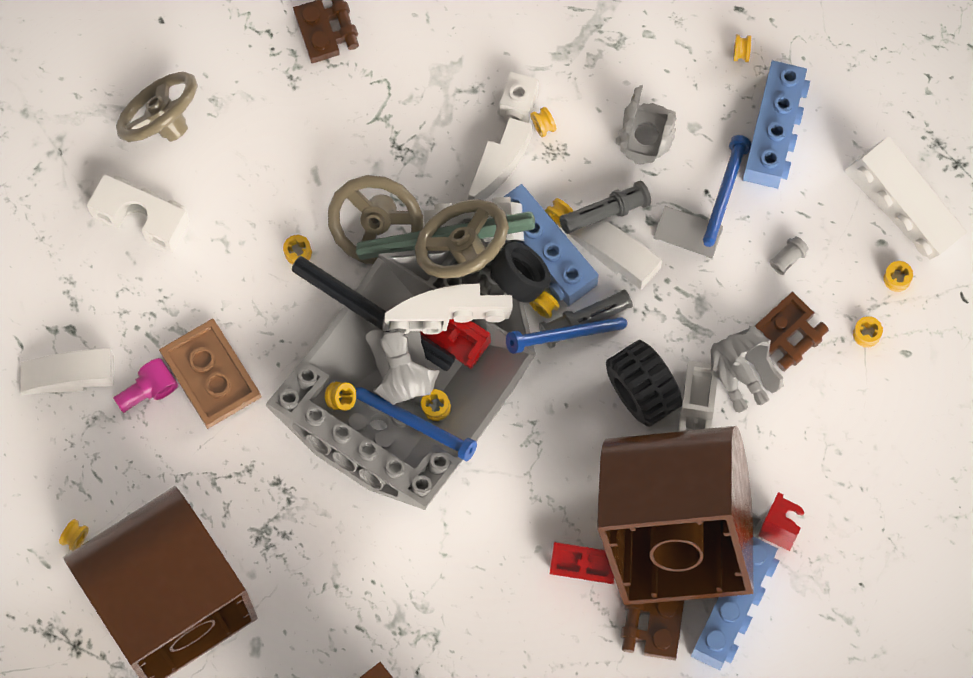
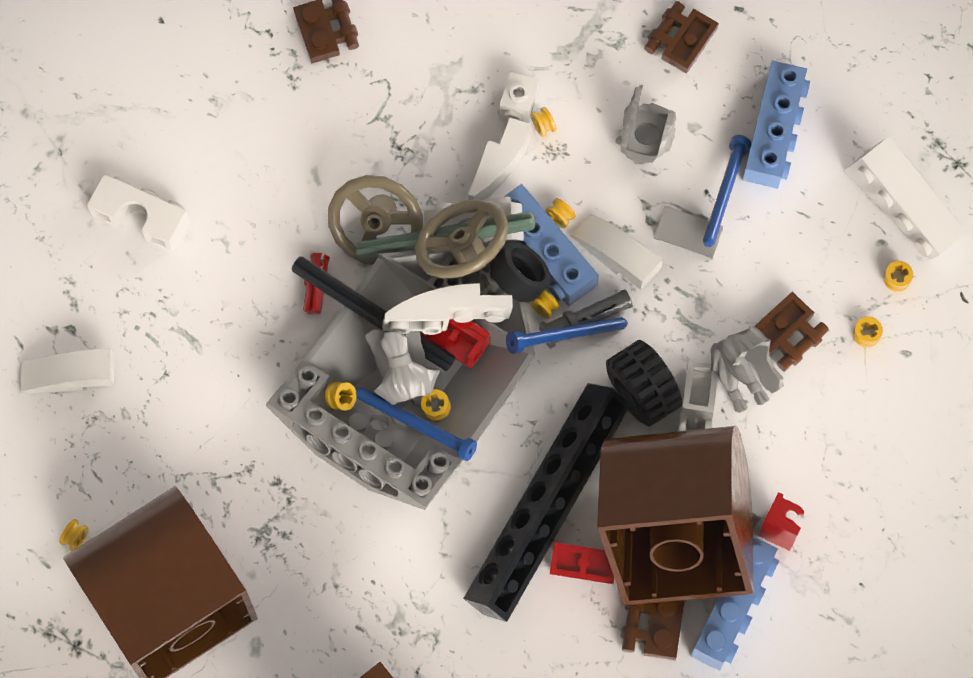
dark pink pin [113,358,178,413] -> none
dark tan piece [116,71,198,142] -> none
medium nougat plate [159,318,262,429] -> none
yellow bush [283,235,312,265] -> none
dark grey pin [560,180,651,234] -> none
yellow bush [733,34,751,62] -> none
light grey pin [769,236,809,275] -> none
none -> red axle [303,253,330,315]
none -> black brick [463,383,631,622]
none -> reddish brown plate [644,1,719,74]

